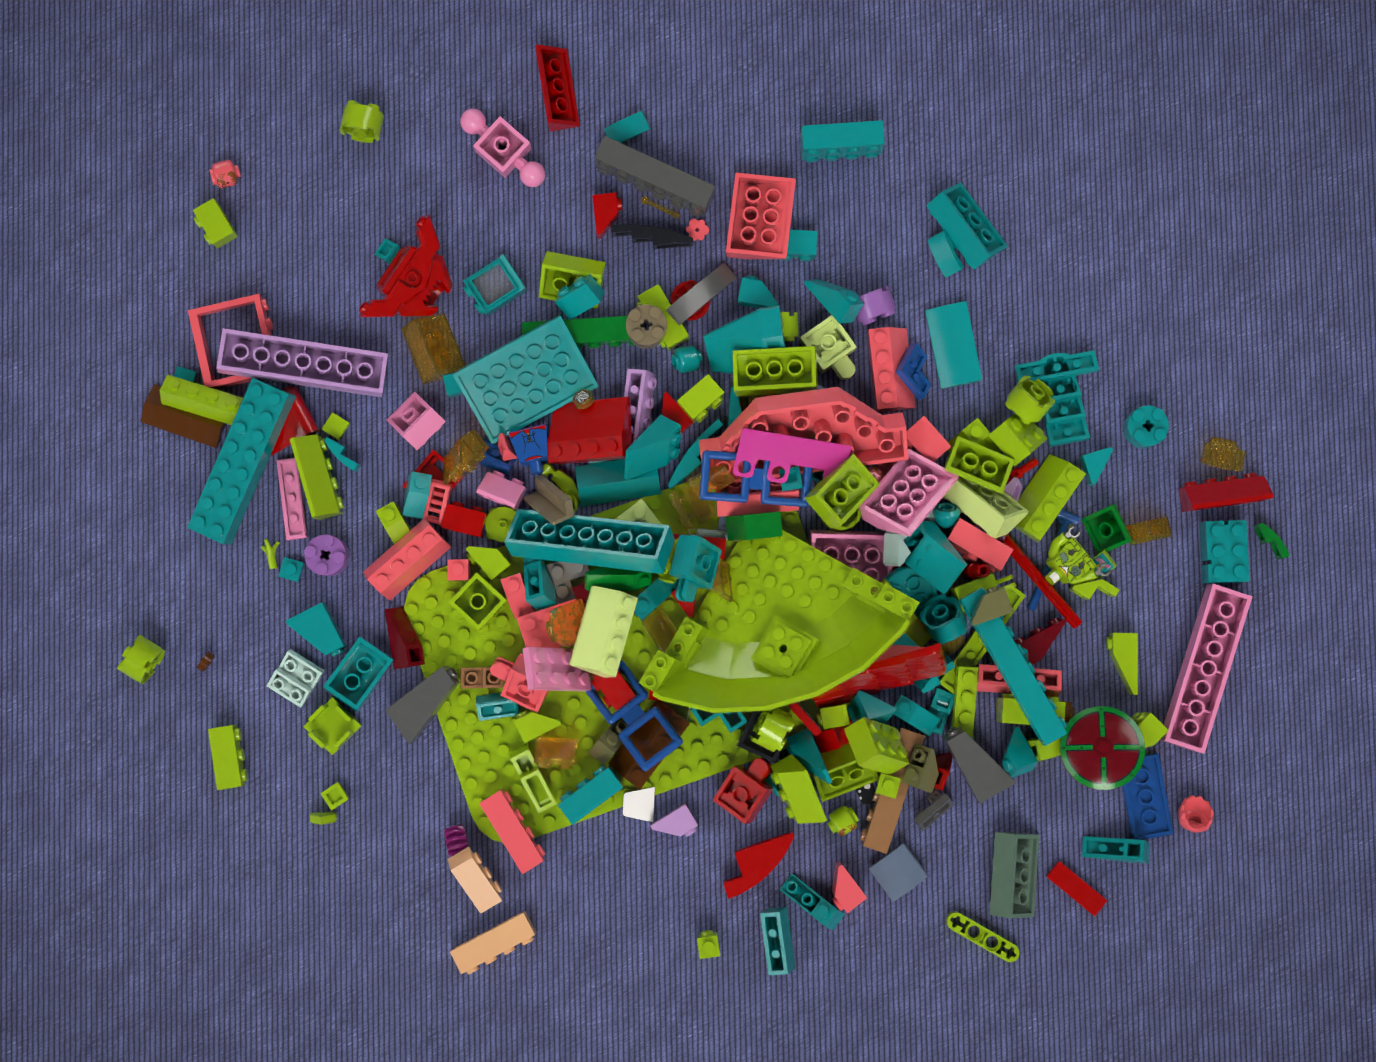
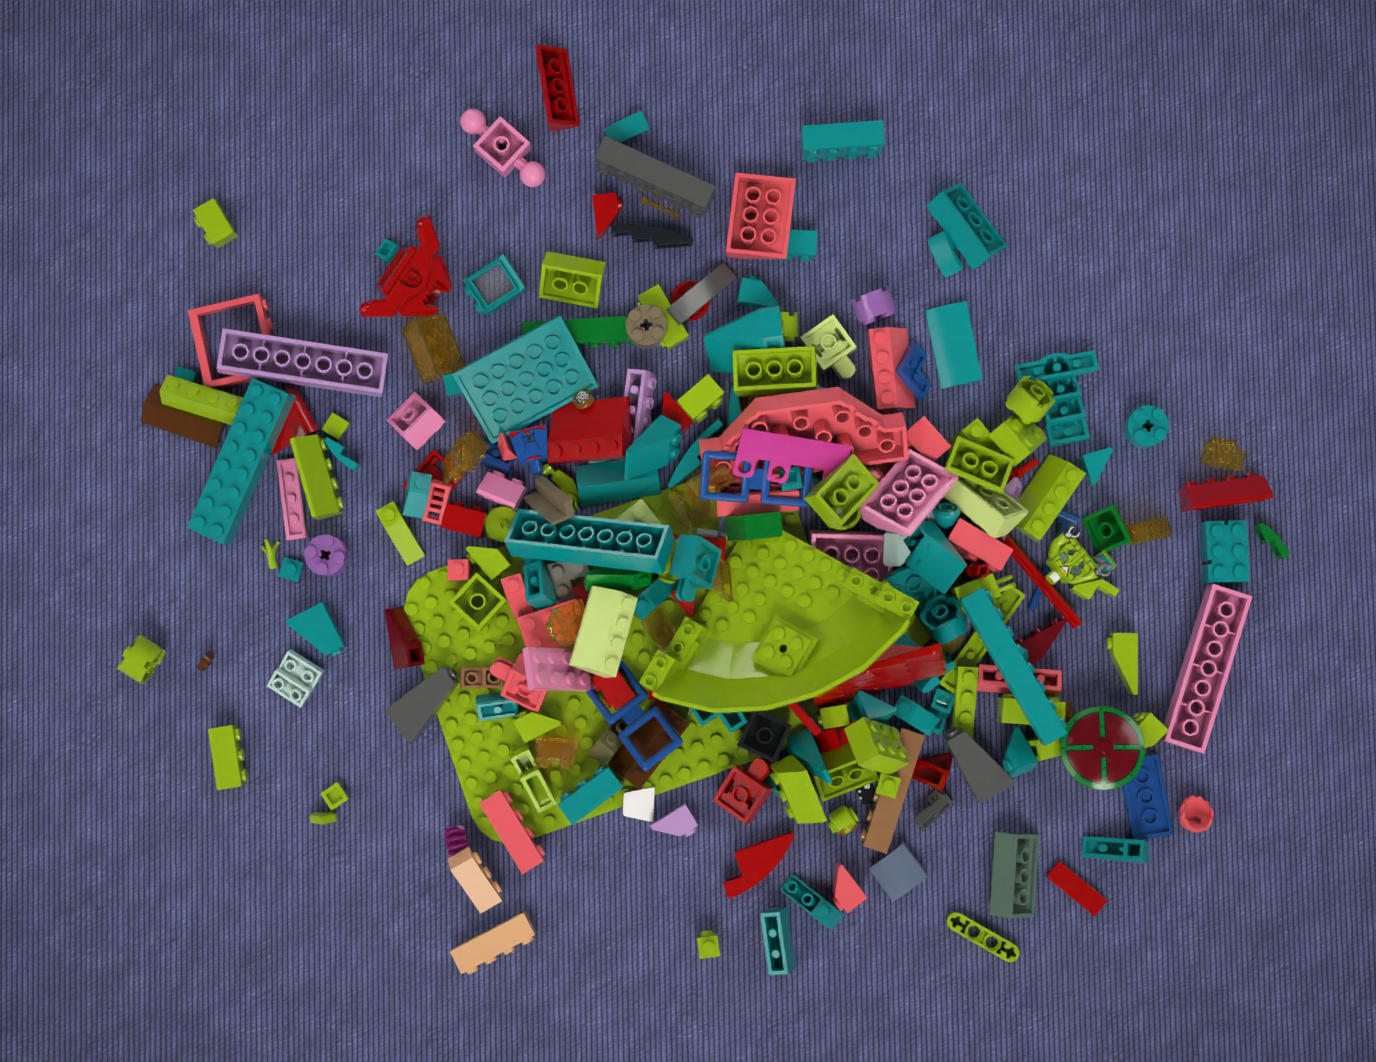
coral head [209,160,241,188] -> none
lime panel [303,697,362,755] -> none
teal slope [323,637,393,713] -> none
lime brick [339,100,384,143] -> none
coral slope [363,518,451,601] -> none
teal brick [555,274,605,319] -> none
teal head [671,345,702,373] -> none
coral plant [686,219,709,241] -> none
lime brick [750,708,795,752] -> none
teal slope [804,279,864,324] -> none
olive slope [902,744,939,794] -> none
olive slope [969,586,1013,626] -> none

